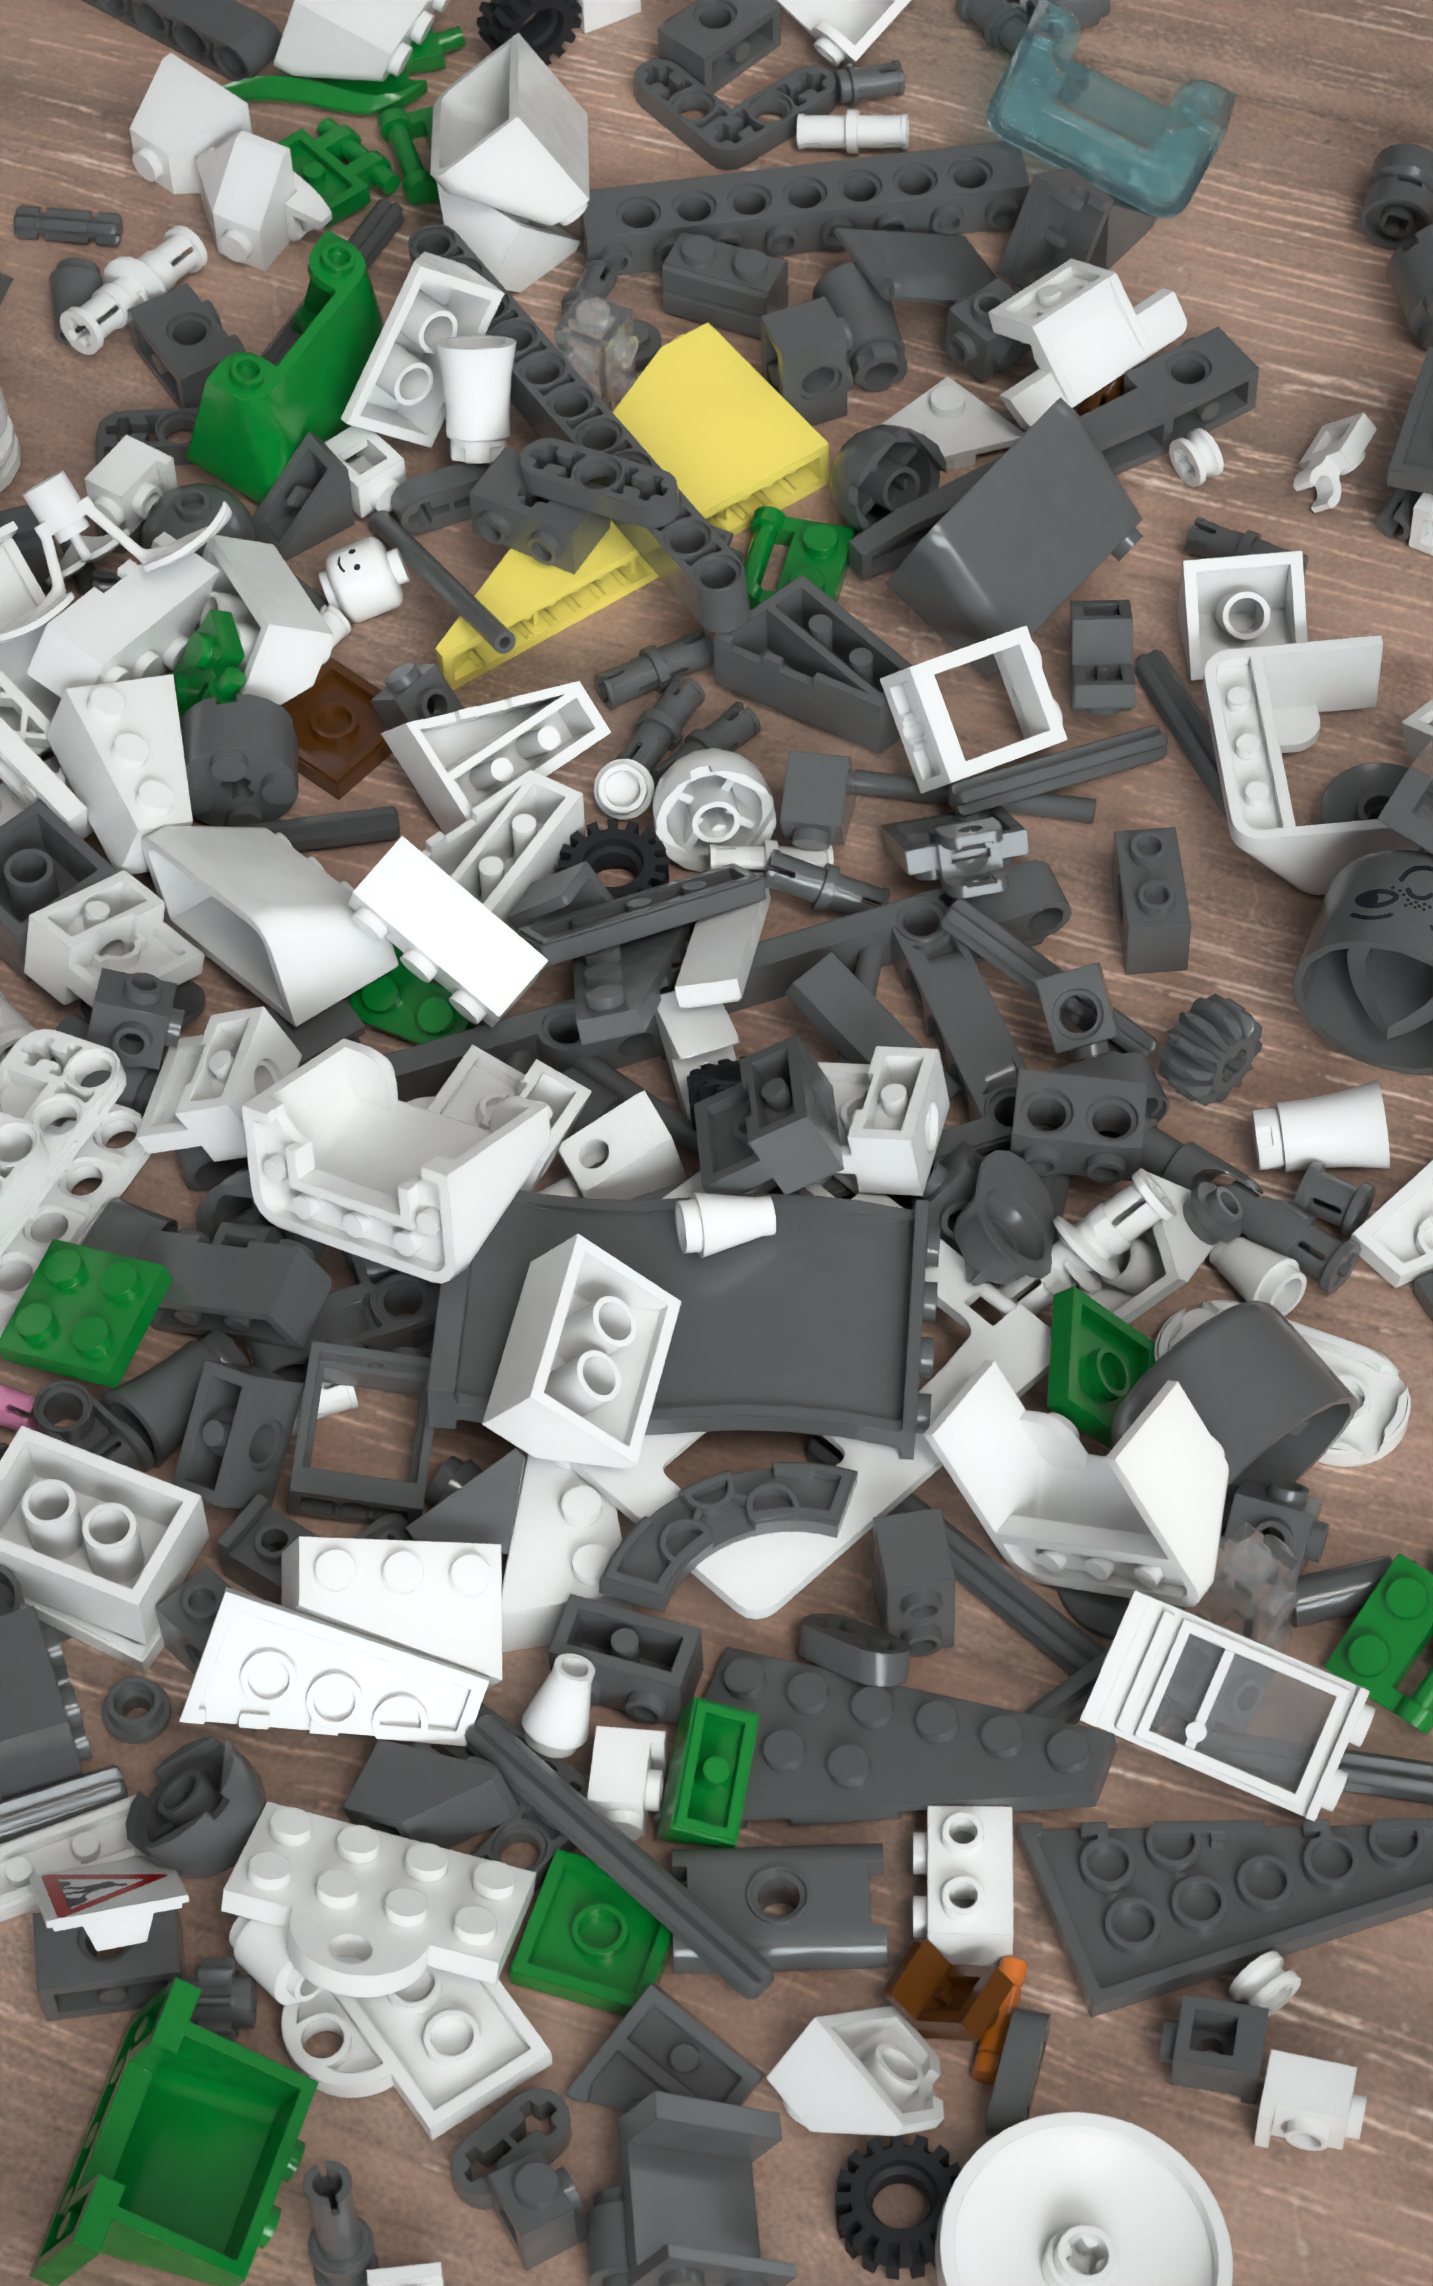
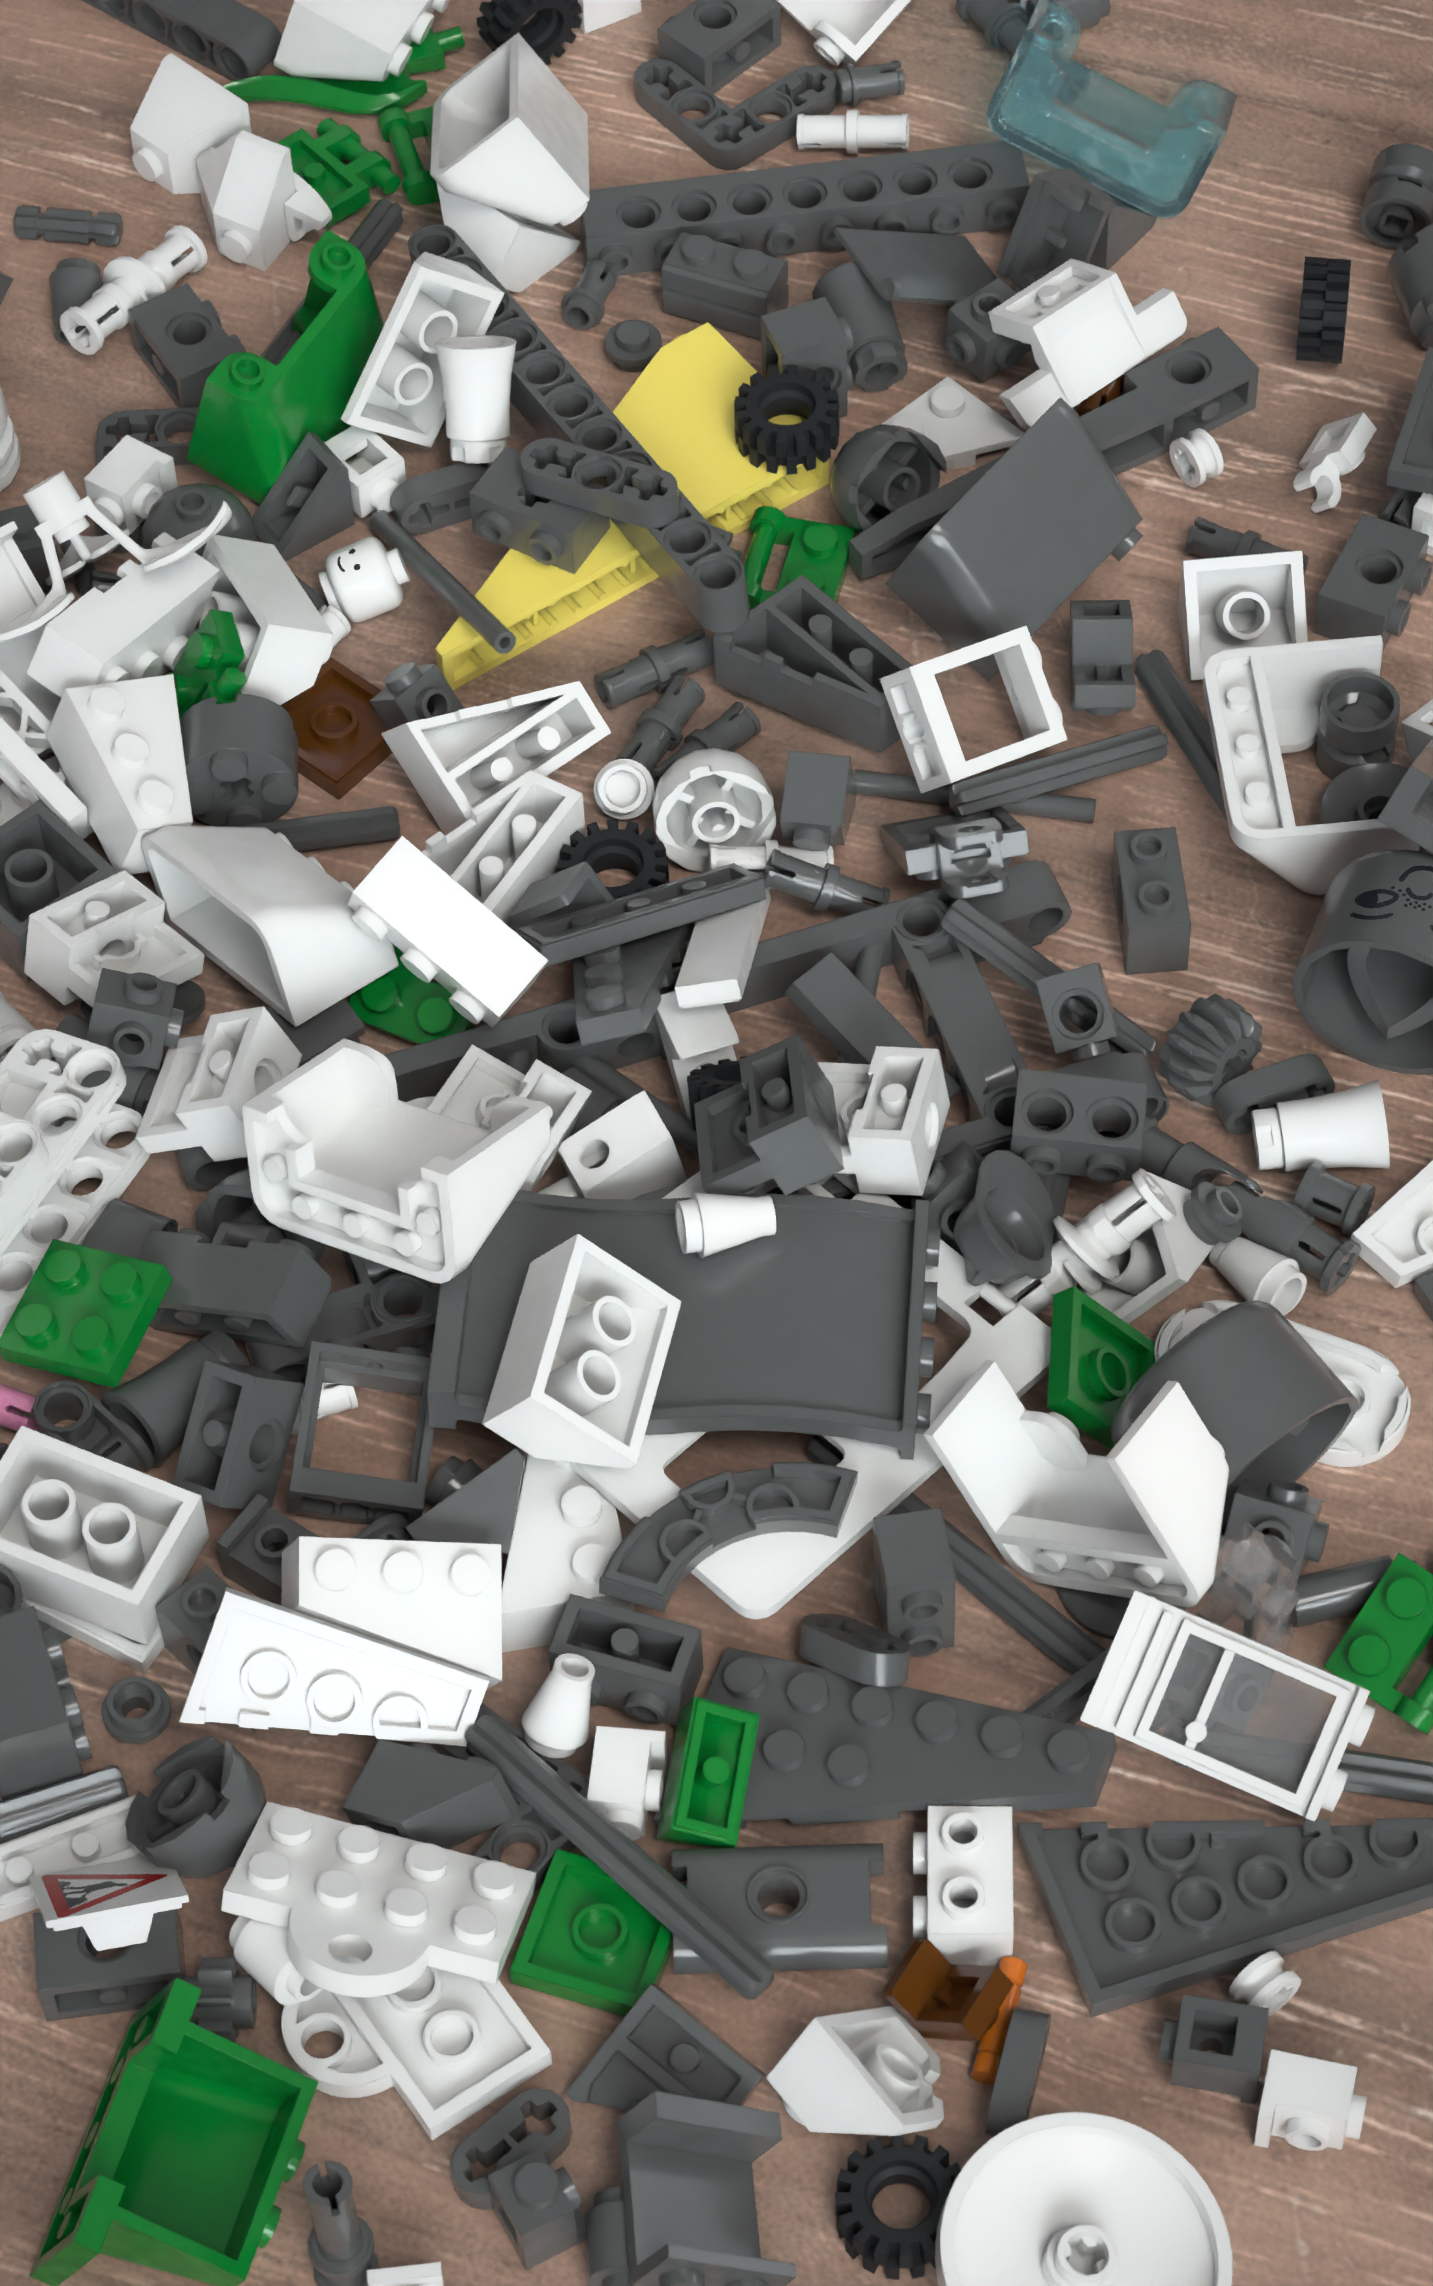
clear brick [554,291,639,412] -> none
none -> black tyre [734,365,840,475]
none -> dark grey beam [1212,1053,1335,1135]
none -> black tyre [1296,256,1351,364]
none -> dark grey brick [1314,513,1433,652]
none -> dark grey wheel [1315,672,1400,780]

